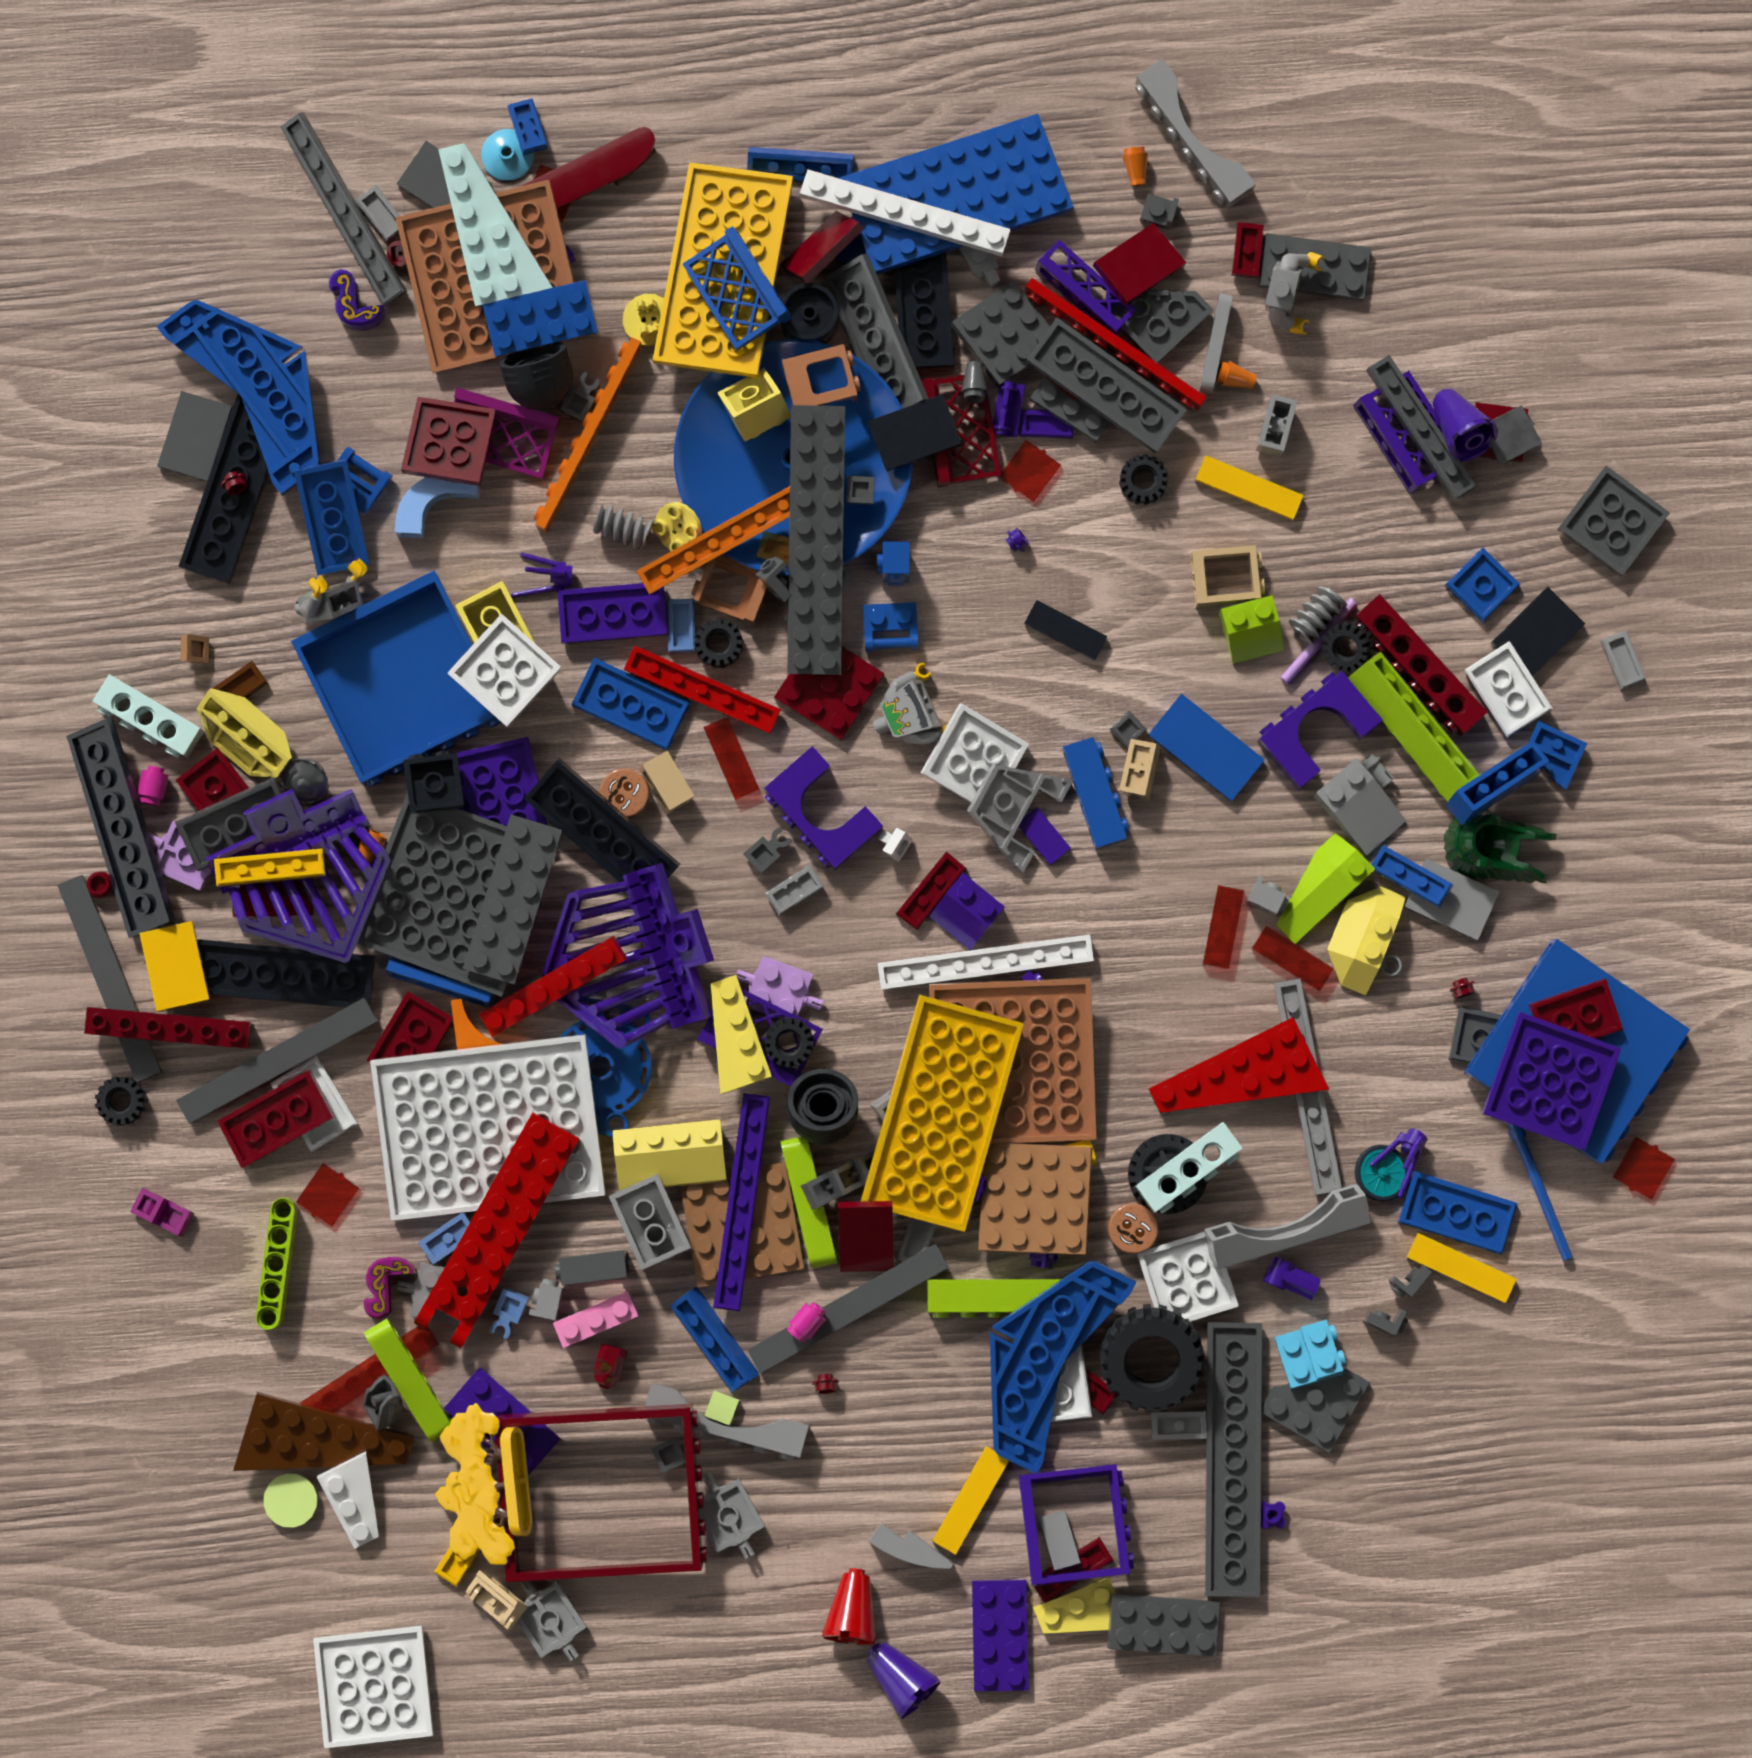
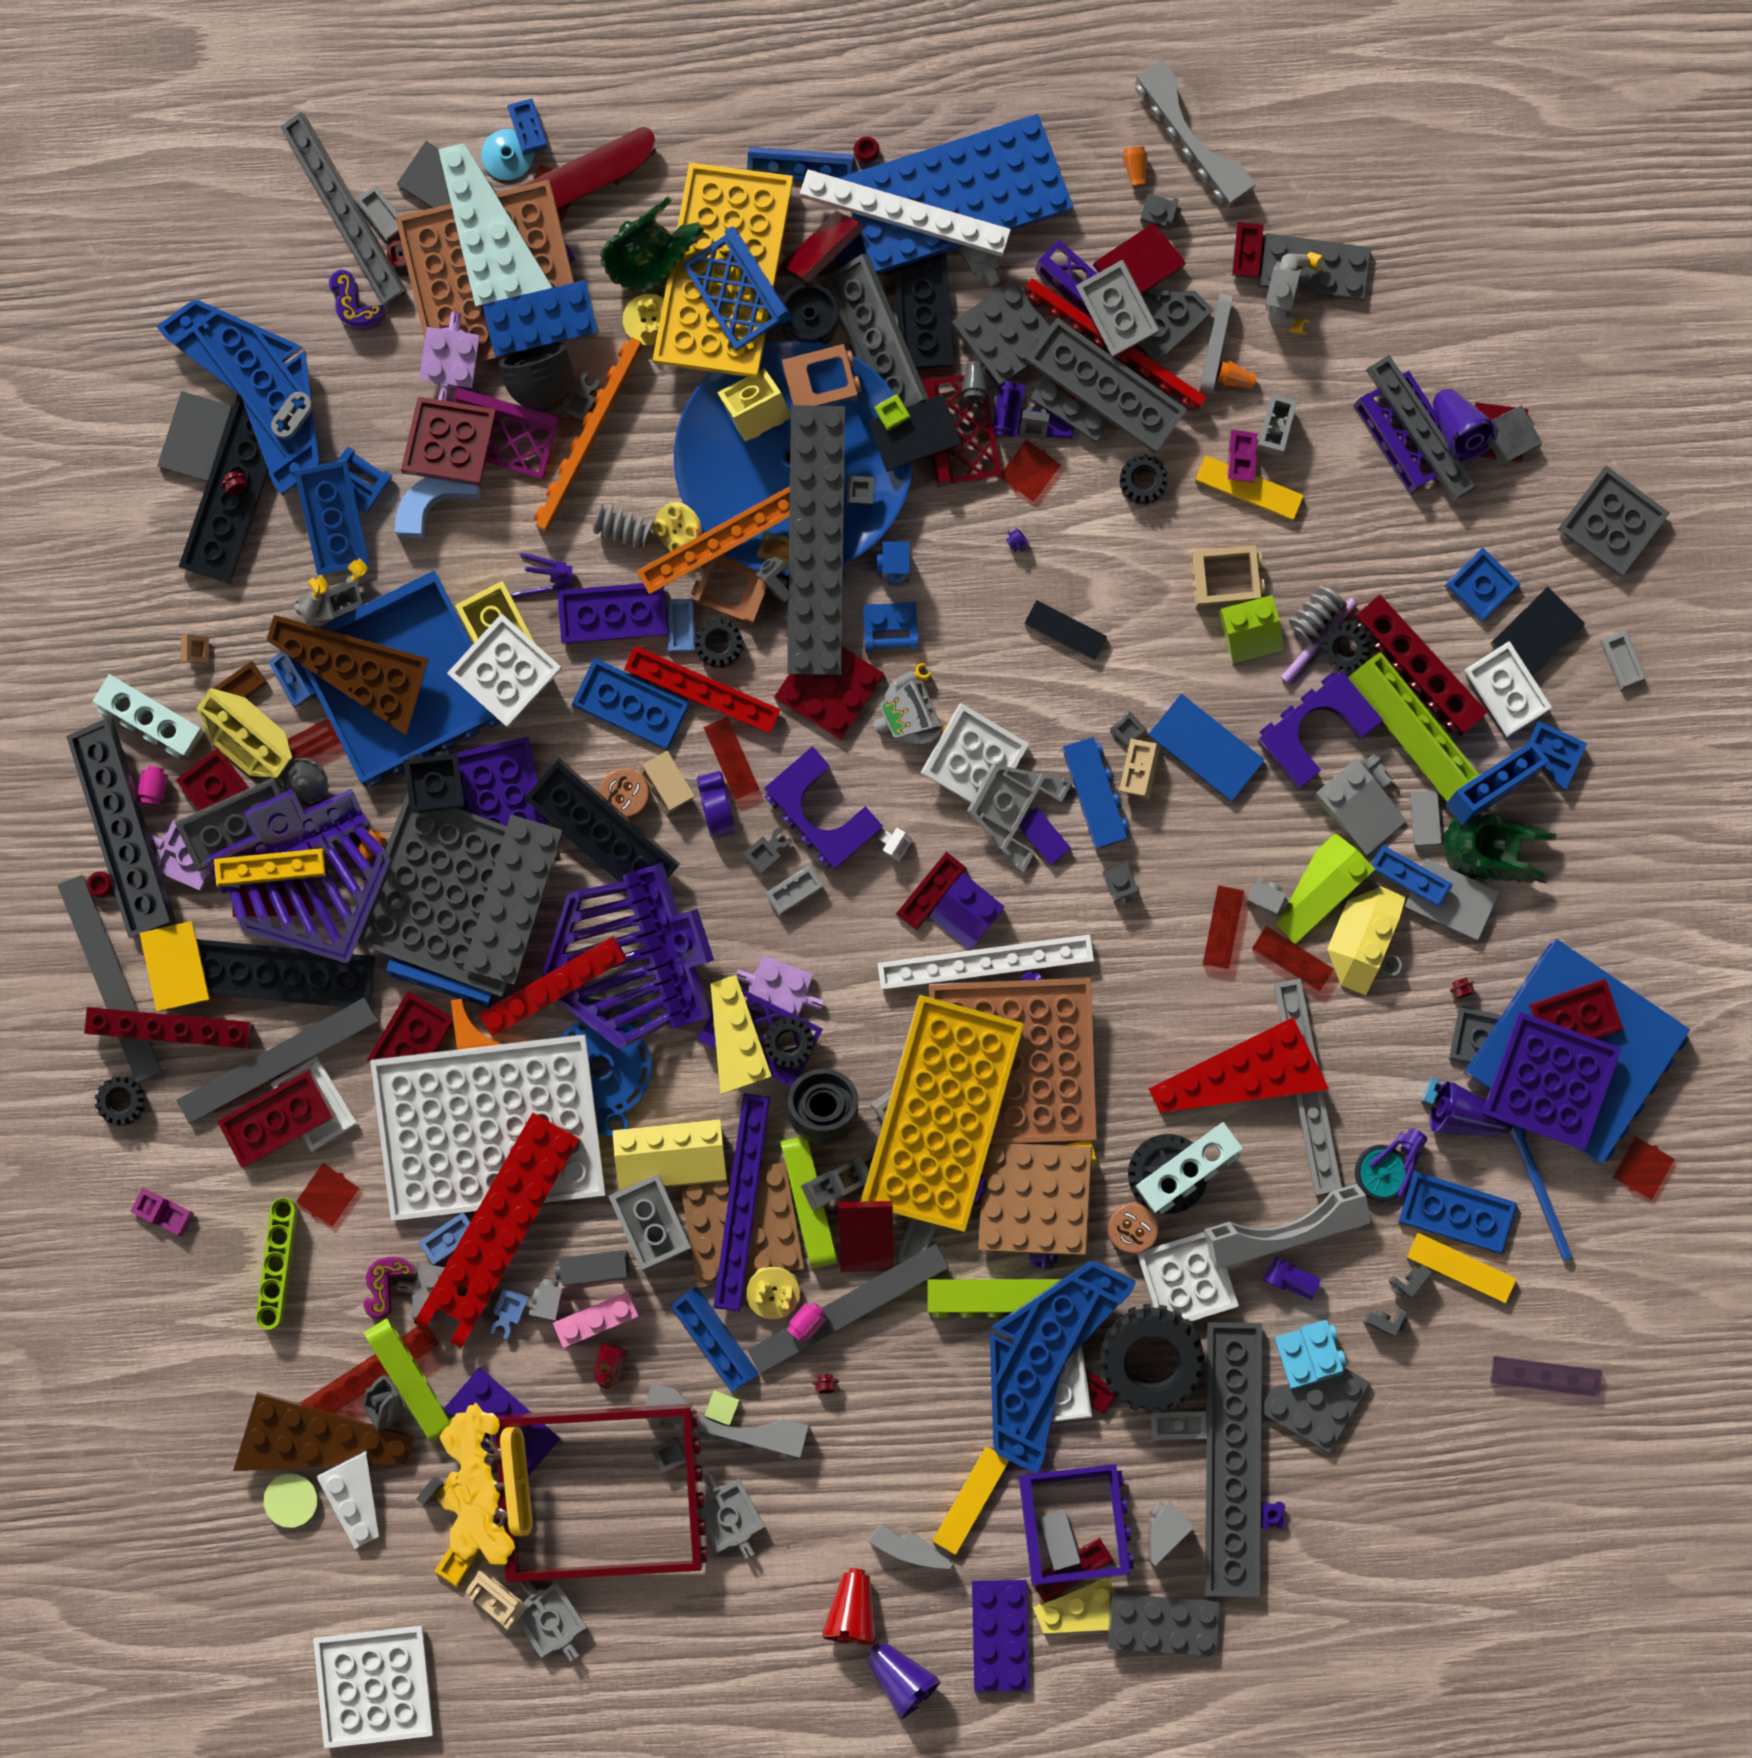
none -> reddish brown wing [266,615,429,736]
none -> blue plate [268,651,316,707]
none -> light grey beam [271,392,312,439]
none -> clear red tile [287,718,341,761]
none -> flat silver tile [416,1476,443,1505]
none -> lavender plate [419,312,480,401]
none -> dark green piece [600,196,704,293]
none -> dark purple animal [696,771,736,839]
none -> light yellow plate [746,1267,800,1319]
none -> dark red plate [853,137,880,163]
none -> lime tile [874,394,910,431]
none -> dark grey tile [1019,407,1049,440]
none -> light grey plate [1076,260,1160,357]
none -> dark grey bracket [1102,862,1140,904]
none -> light grey slope [1148,1500,1194,1566]
none -> magenta slope [1227,430,1258,483]
none -> light grey tile [1409,790,1441,846]
none -> dark azure tile [1421,1077,1441,1105]
none -> dark purple cone [1429,1081,1508,1137]
none -> clear purple tile [1490,1356,1602,1397]

